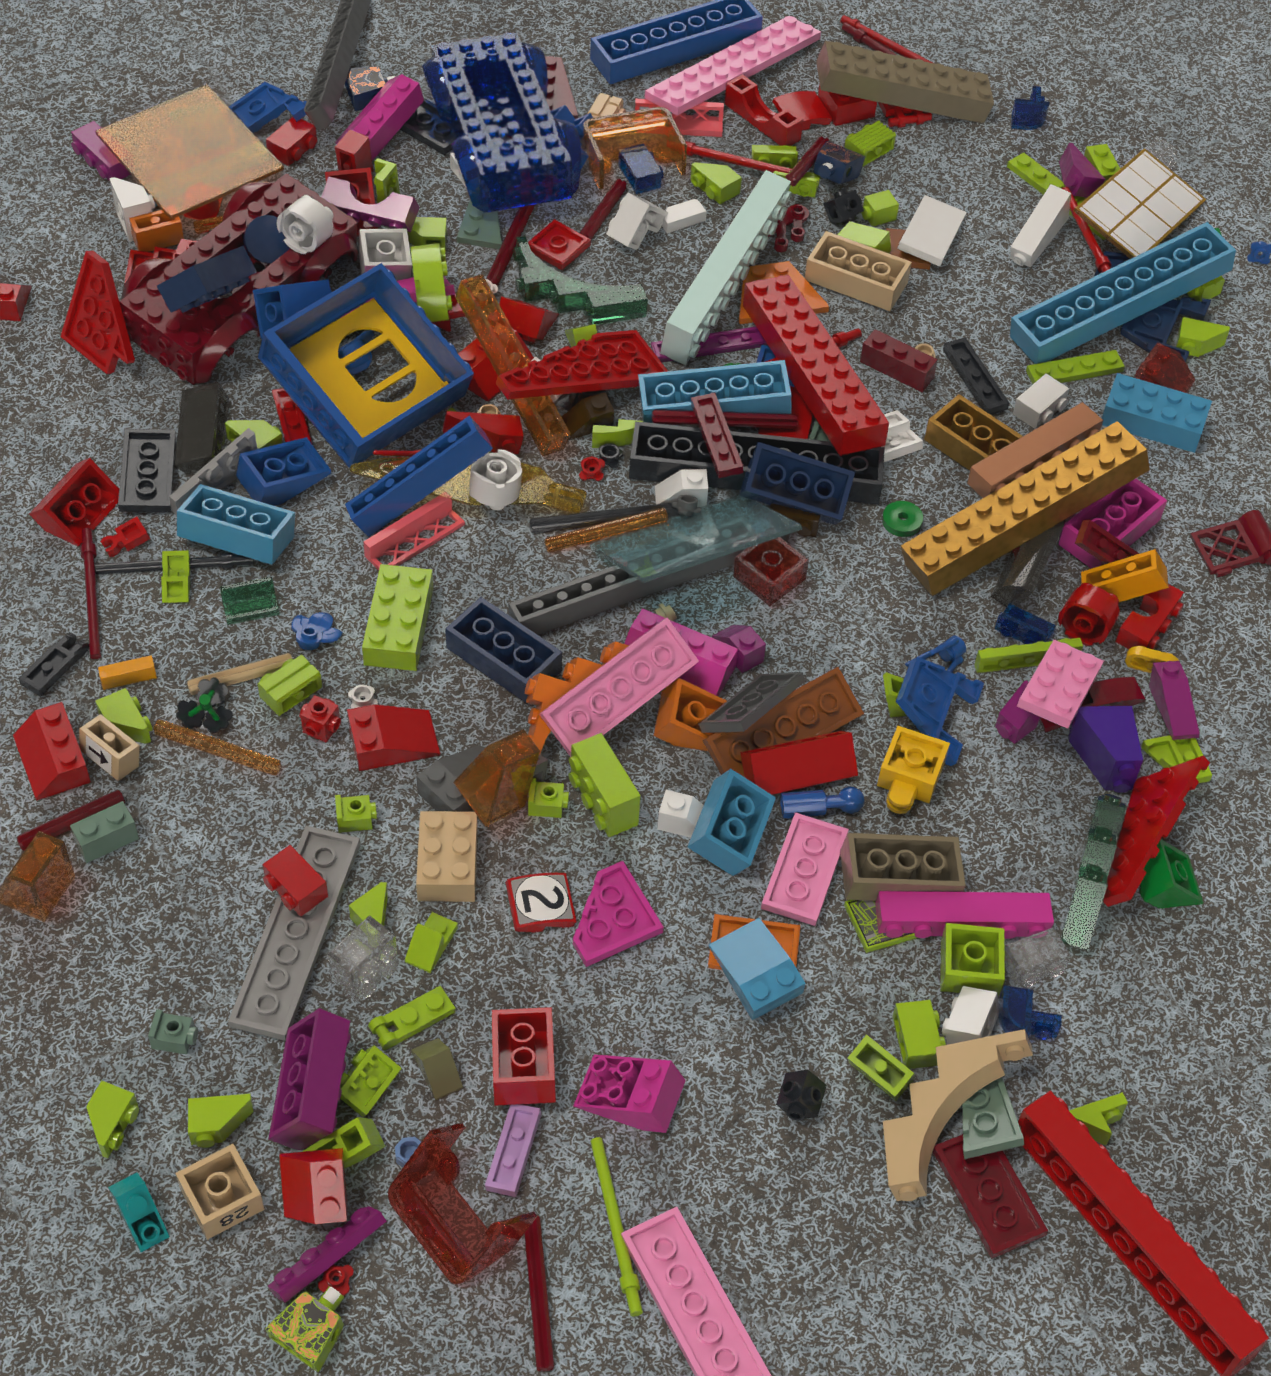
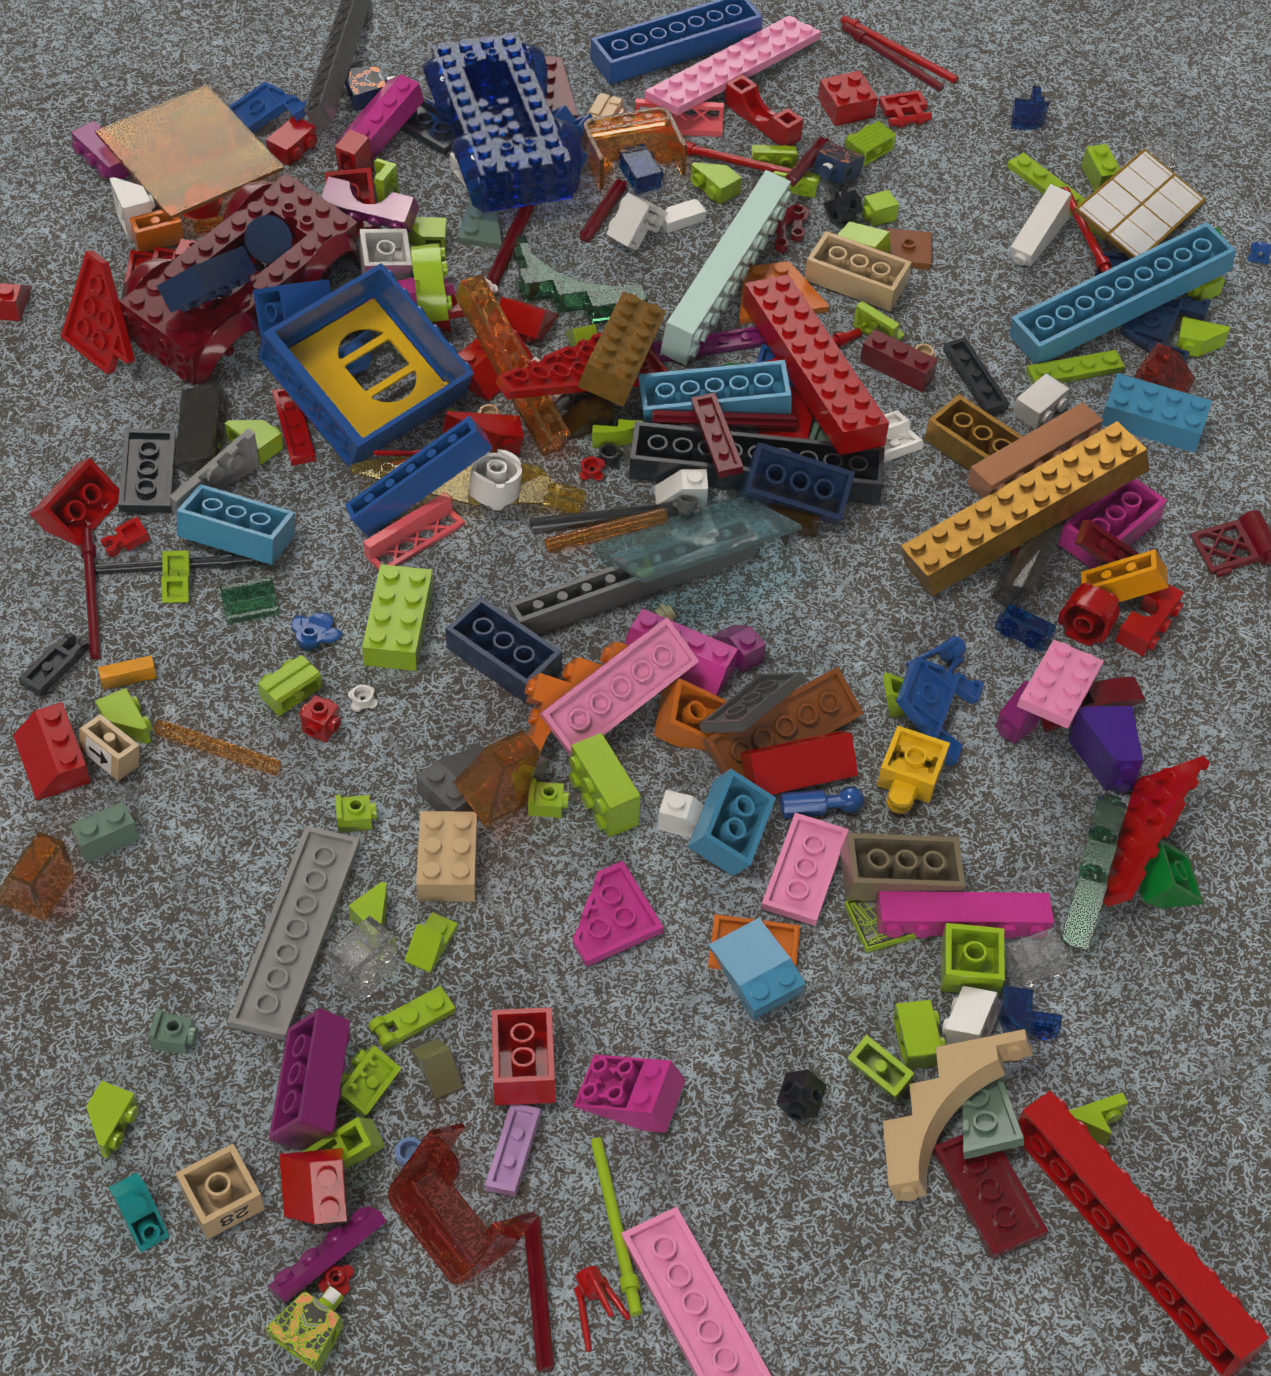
dark red axle [16,790,125,851] -> none
black plant [176,677,233,734] -> none
tan axle [187,653,292,695] -> none
lime slope [188,1093,253,1148] -> none
blue slope [236,437,331,506] -> none
red brick [262,845,328,916] -> none
white brick [277,195,334,254] -> none
red slope [347,704,440,771] -> none
slope [505,873,577,932] -> none
red plate [526,219,591,270] -> none
clear red brick [733,530,809,606] -> none
red slope [772,91,833,130] -> none
dark tan brick [816,40,994,123] -> none
green piece [882,501,923,537] -> none
white tile [897,195,966,266] -> none
lime plate [974,638,1083,673] -> none
magenta slope [1059,143,1106,197] -> none
yellow plate [1125,646,1179,673] -> none
lime wing [1141,735,1212,783] -> none
magenta slope [1149,661,1200,740] -> none
none -> red plant [573,1266,631,1352]
none -> pearl gold brick [578,291,666,407]
none -> lime bracket [853,301,904,341]

